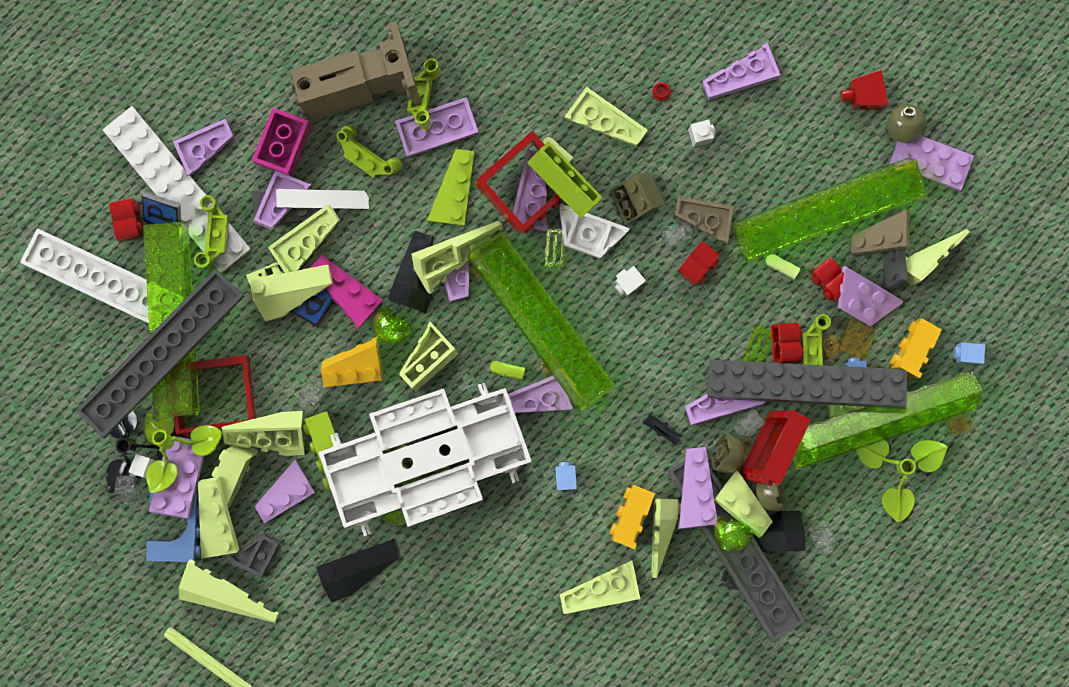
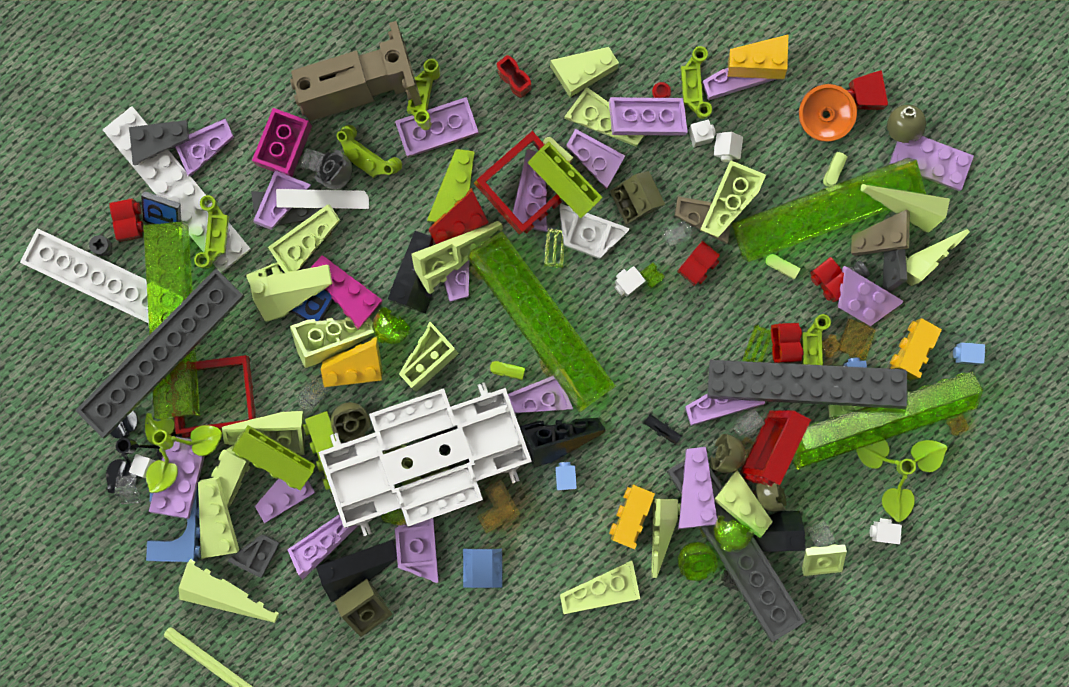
none -> dark grey wheel [89,235,112,256]
none -> dark grey wing [129,120,190,166]
none -> lime brick [232,425,315,491]
none -> lavender wing [287,515,359,580]
none -> yellowish green wedge [290,317,377,368]
none -> clear bracket [301,148,324,173]
none -> dark grey cylinder [314,150,353,189]
none -> olive cylinder [331,402,370,442]
none -> olive slope [335,579,393,637]
none -> lavender wing [395,518,439,583]
none -> red wing [429,188,489,244]
none -> medium blue slope [463,548,502,588]
none -> clear yellow brick [477,480,521,533]
none -> red brick [497,55,531,98]
none -> black wedge [519,418,605,468]
none -> yellowish green wedge [550,47,619,97]
none -> lavender wing [566,129,625,190]
none -> lavender plate [609,97,688,135]
none -> clear neon green wheel [640,262,665,289]
none -> clear neon green cylinder [678,542,718,581]
none -> lime plate [680,46,712,119]
none -> yellowish green wedge [700,160,766,238]
none -> white brick [714,132,743,162]
none -> yellow wedge [727,35,788,79]
none -> orange dish [799,84,857,142]
none -> yellowish green plate [802,544,847,576]
none -> yellowish green bar [823,152,847,187]
none -> dark grey wheel [848,261,870,278]
none -> yellowish green wedge [860,184,950,232]
none -> white brick [870,518,902,544]

